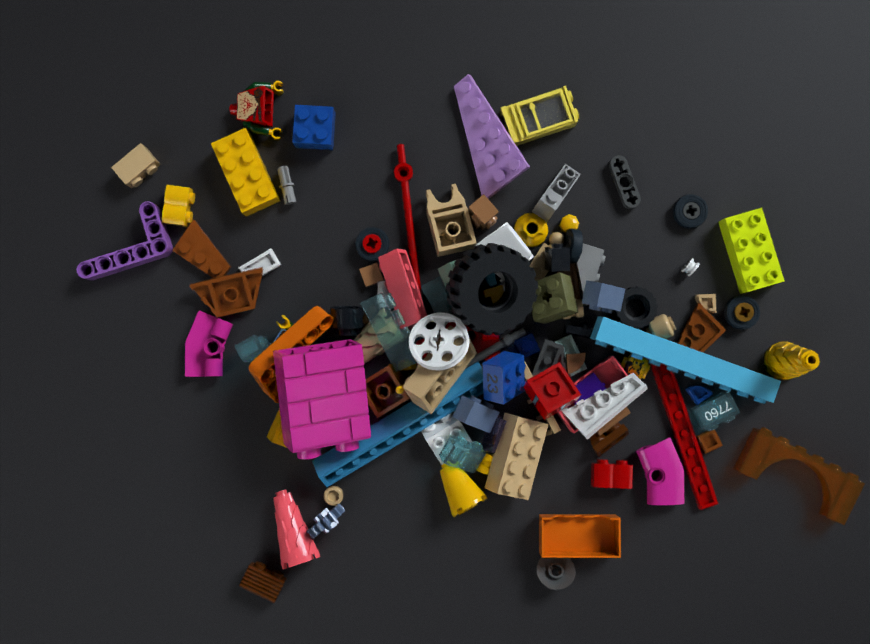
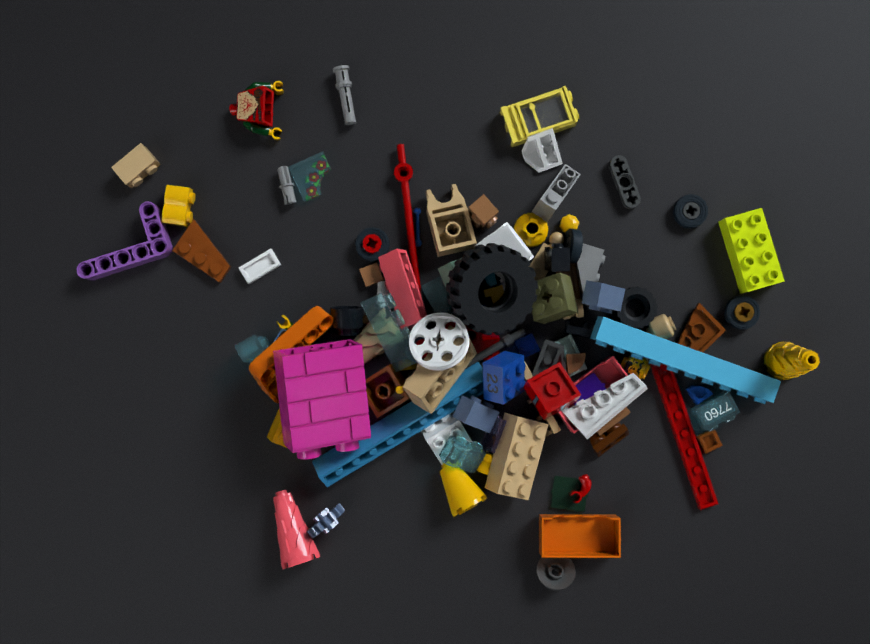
dark pink panel [185,311,233,377] -> none
dark orange wing [189,267,263,318] -> none
yellow brick [211,128,280,217] -> none
reddish brown brick [239,561,287,603] -> none
blue brick [292,105,336,150] -> none
tan tile [324,486,344,506] -> none
lavender wing [454,74,530,199] -> none
red brick [591,459,633,489] -> none
dark pink panel [636,437,684,505] -> none
white bush [681,258,700,277] -> none
tan tile [695,294,717,313] -> none
clear orange arch [733,427,865,525] -> none
none -> clear light blue tile [289,151,331,202]
none -> light grey pin [332,65,356,125]
none -> blue hinge [413,208,422,247]
none -> white slope [522,128,563,173]
none -> clear green piece [551,476,588,512]
none -> red arm [569,474,592,503]

